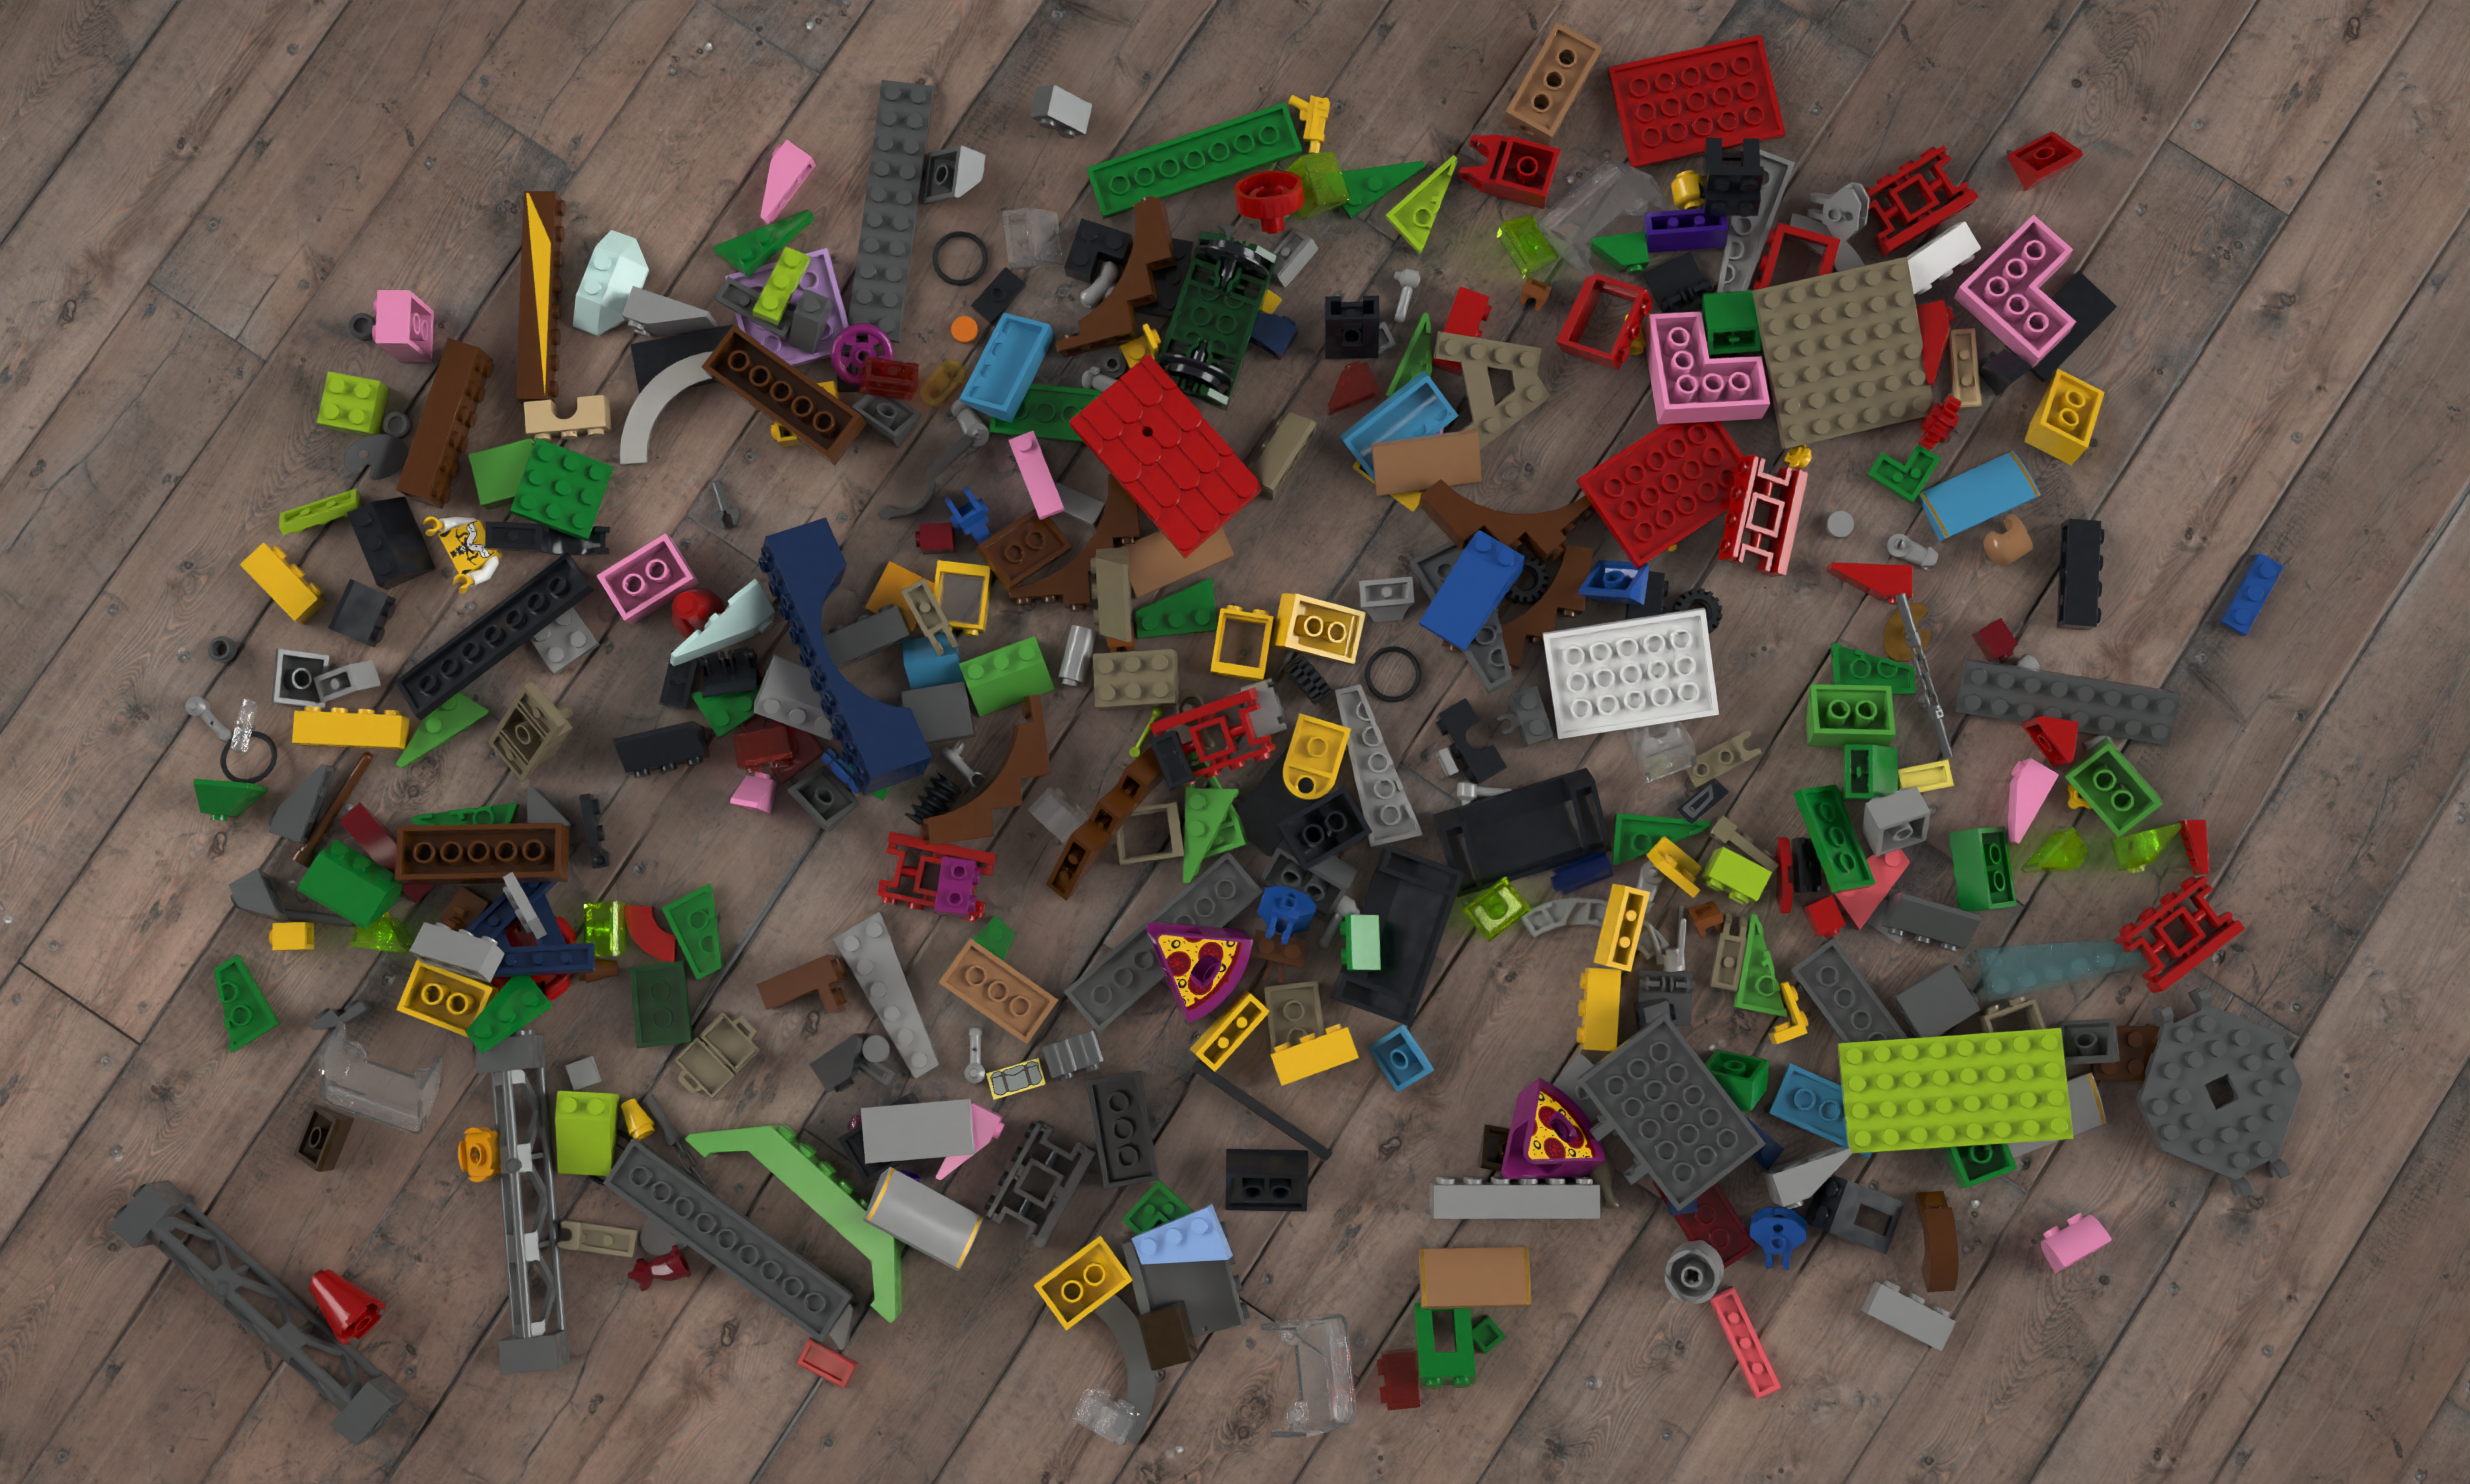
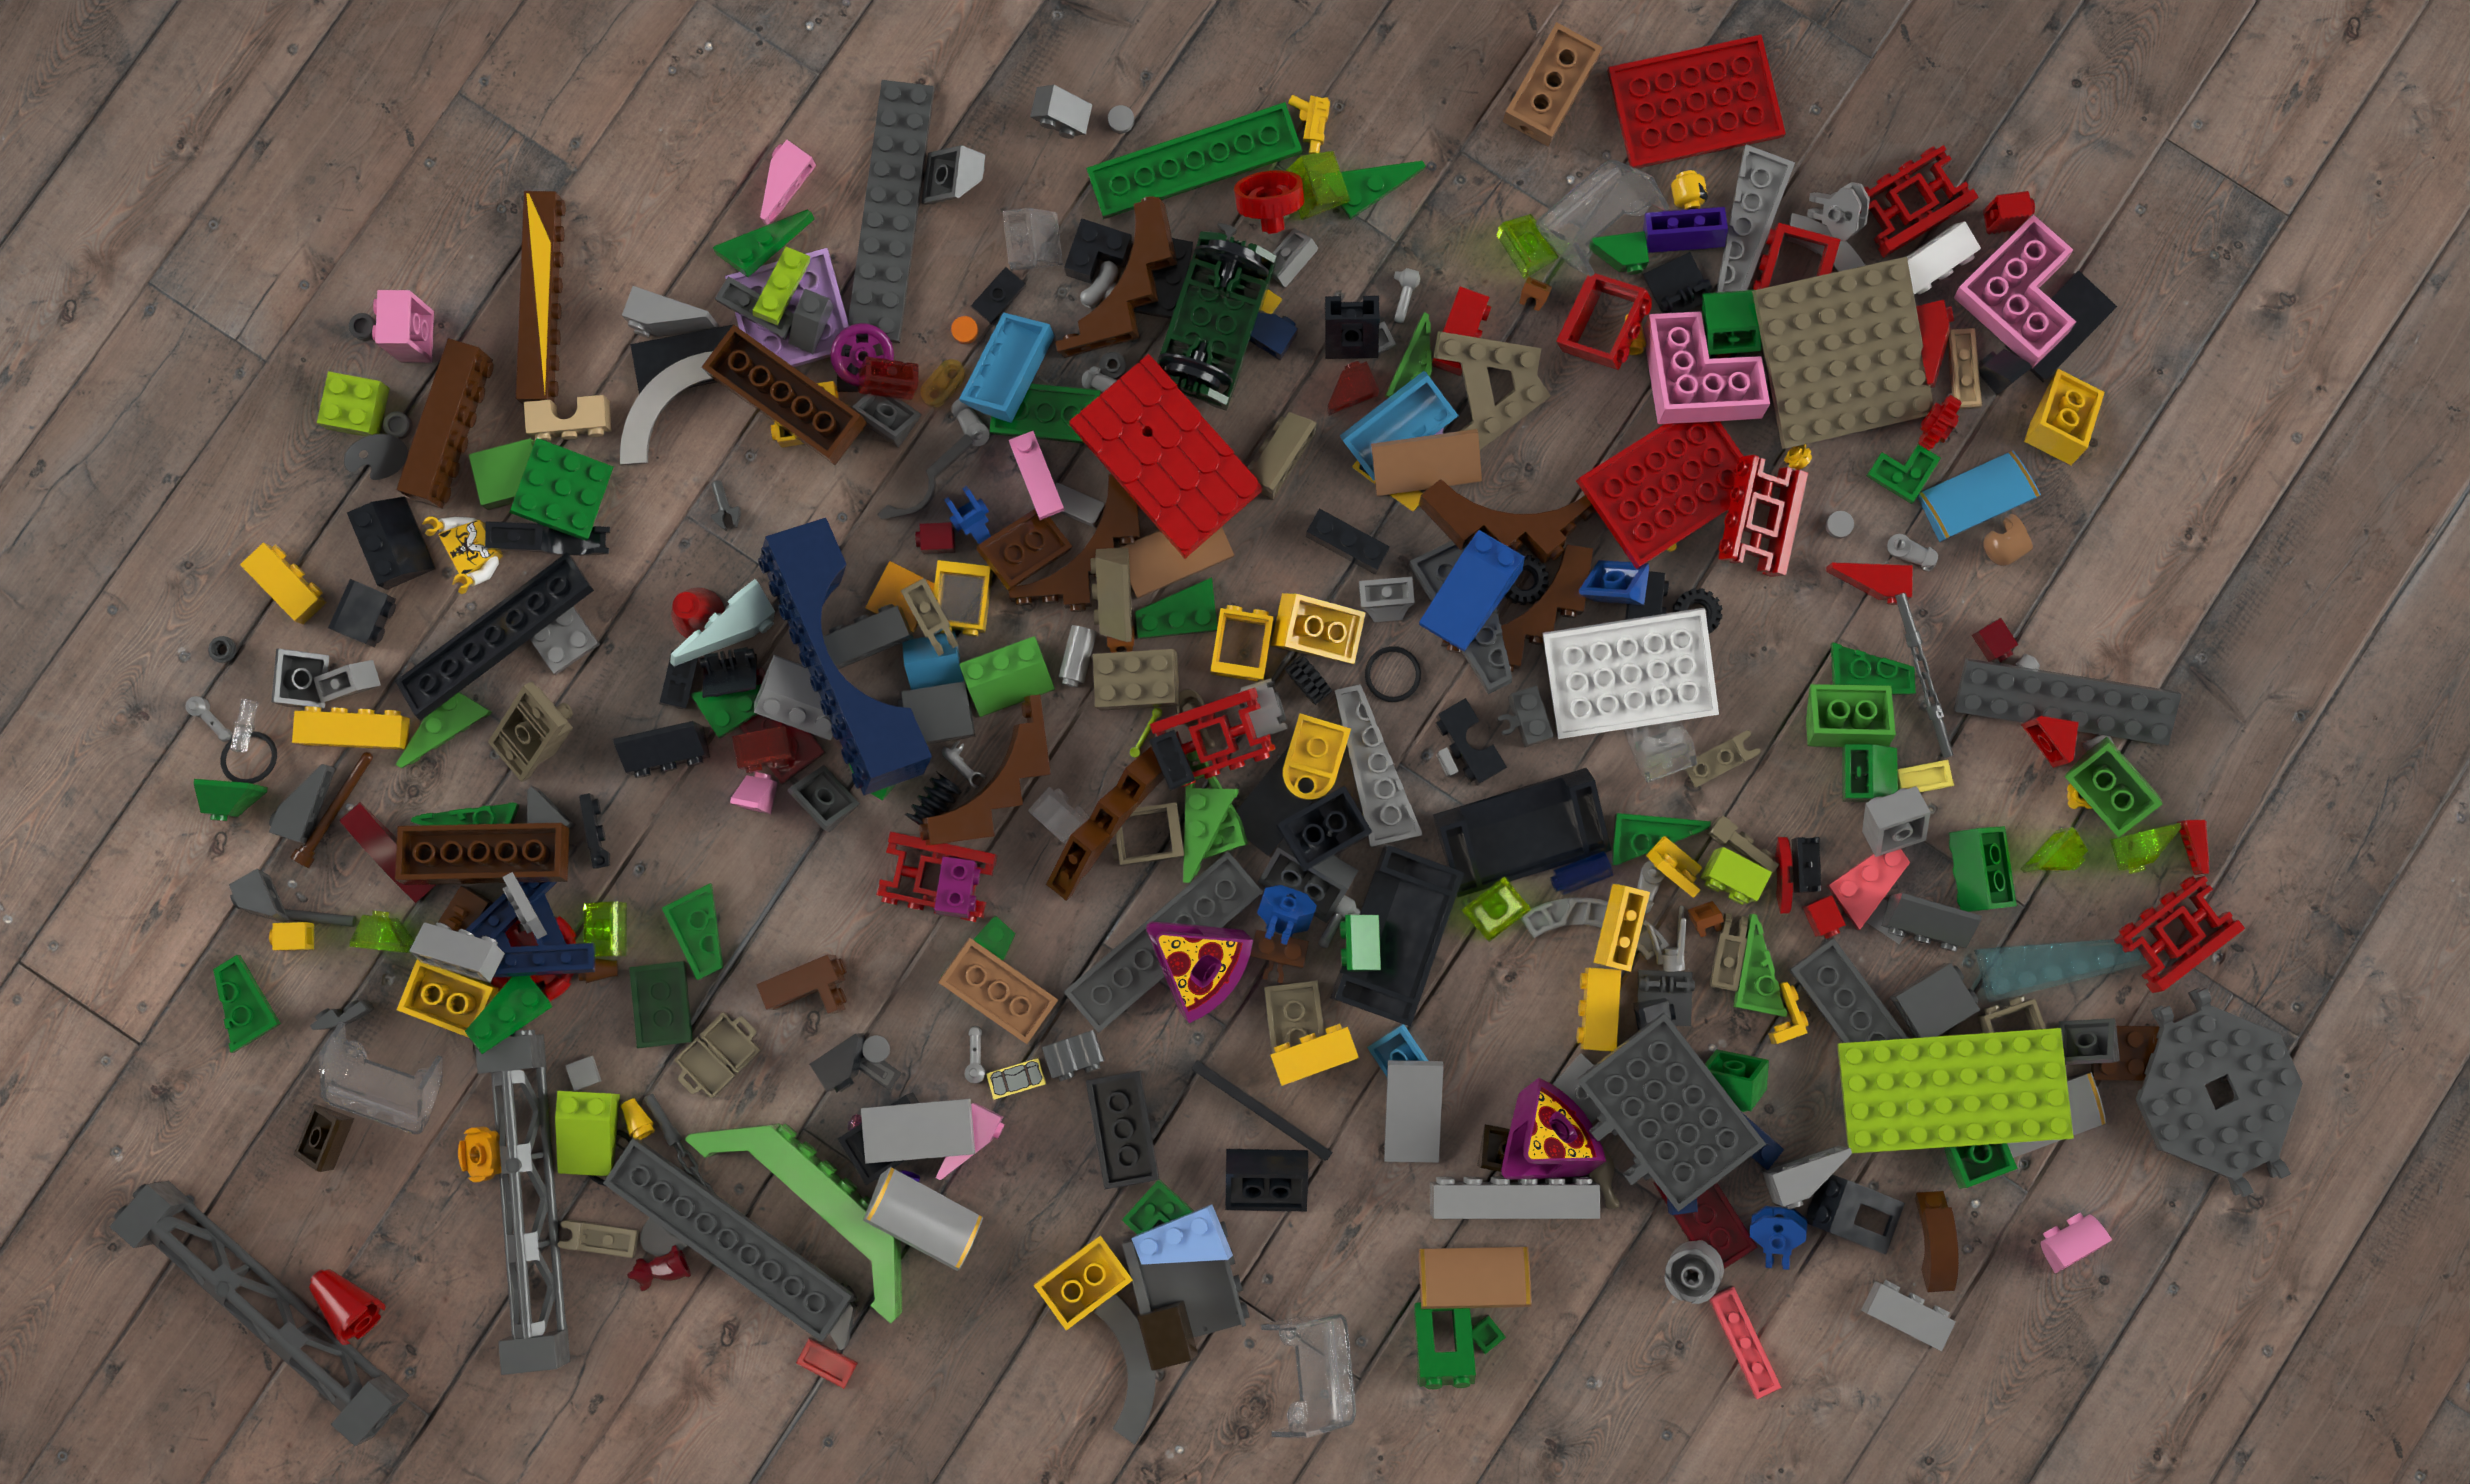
lime plate [279,488,361,535] -> none
green slope [297,840,402,930] -> none
light aqua wedge [573,230,649,337] -> none
bright pink brick [597,533,699,625] -> none
red tile [624,905,677,962] -> none
blue axle [821,748,861,794] -> none
light grey wing [833,912,940,1079] -> none
black tyre [932,231,988,286] -> none
black fence [984,1120,1097,1249] -> none
clear brick [1071,1386,1140,1445] -> none
yellow bracket [1120,323,1162,369] -> none
yellow brick [1190,989,1270,1072] -> none
clear red brick [1376,1348,1421,1411] -> none
lime wing [1385,155,1458,254] -> none
light grey piece [1457,780,1512,805] -> none
red brick [1459,134,1561,209] -> none
black sticker [1677,778,1729,824] -> none
black brick [1703,138,1764,217] -> none
dark azure plate [1767,1063,1872,1158] -> none
green plate [1793,784,1876,894] -> none
pearl gold piece [1883,603,1931,662] -> none
red slope [2007,131,2083,191] -> none
bright pink slope [2007,758,2059,846] -> none
black brick [2057,519,2105,630] -> none
blue plate [2220,553,2284,636] -> none
none -> light grey tile [1108,105,1134,134]
none -> black brick [1306,508,1390,575]
none -> light grey tile [1384,1060,1443,1163]
none -> red brick [1983,191,2035,235]

